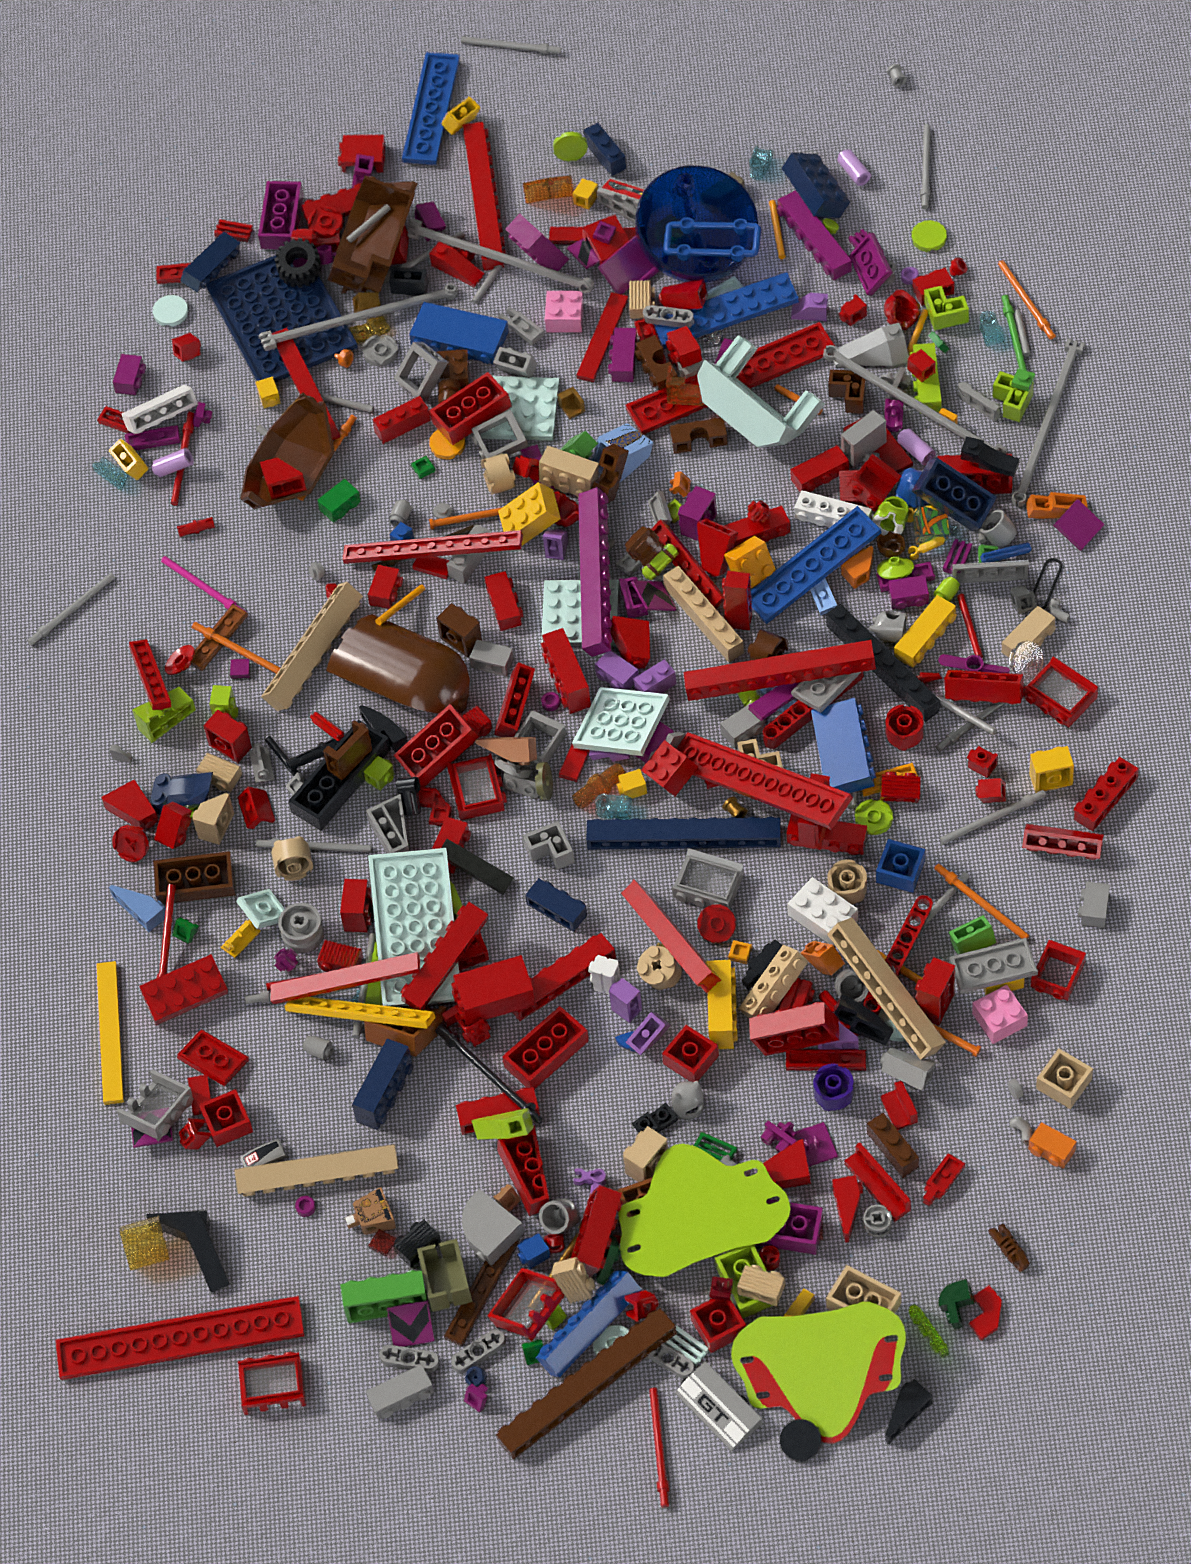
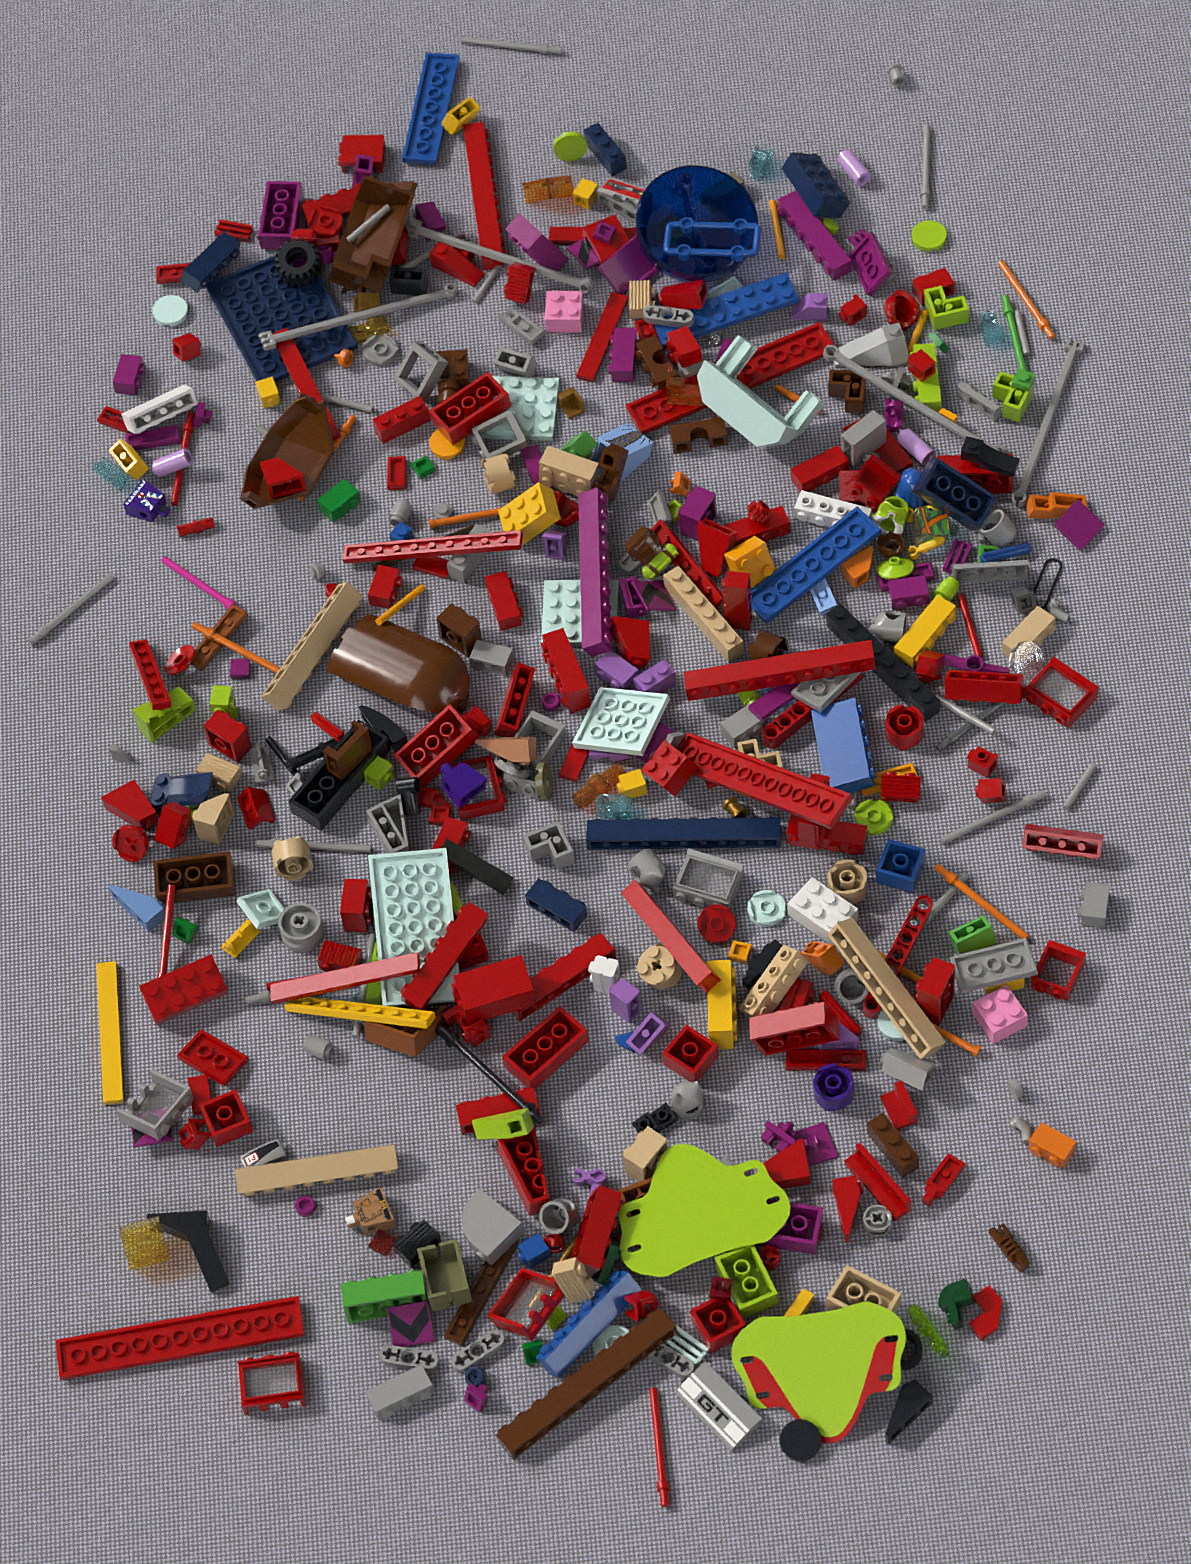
magenta gear [274,948,298,972] -> none
dark blue brick [352,1038,414,1131] -> none
blue brick [409,302,509,364] -> none
medium nougat tile [493,1184,521,1212] -> none
red window [512,456,540,481] -> none
green tile [694,1132,738,1161] -> none
tan brick [737,1265,785,1306] -> none
black slope [833,994,894,1046] -> none
medium lavender tile [901,267,919,285] -> none
red tile [949,257,967,276] -> none
yellow brick [1029,746,1074,793] -> none
tan brick [1036,1048,1093,1109] -> none
red brick [1073,756,1139,832] -> none
none -> dark purple torso [123,479,170,522]
none -> red tile [387,456,406,490]
none -> dark purple torso [440,762,487,808]
none -> red brick [503,262,536,304]
none -> light grey piece [627,849,666,893]
none -> light aqua tile [747,890,786,927]
none -> black tyre [884,1328,923,1371]
none -> red brick [916,650,945,677]
none -> light grey bar [1062,762,1097,811]

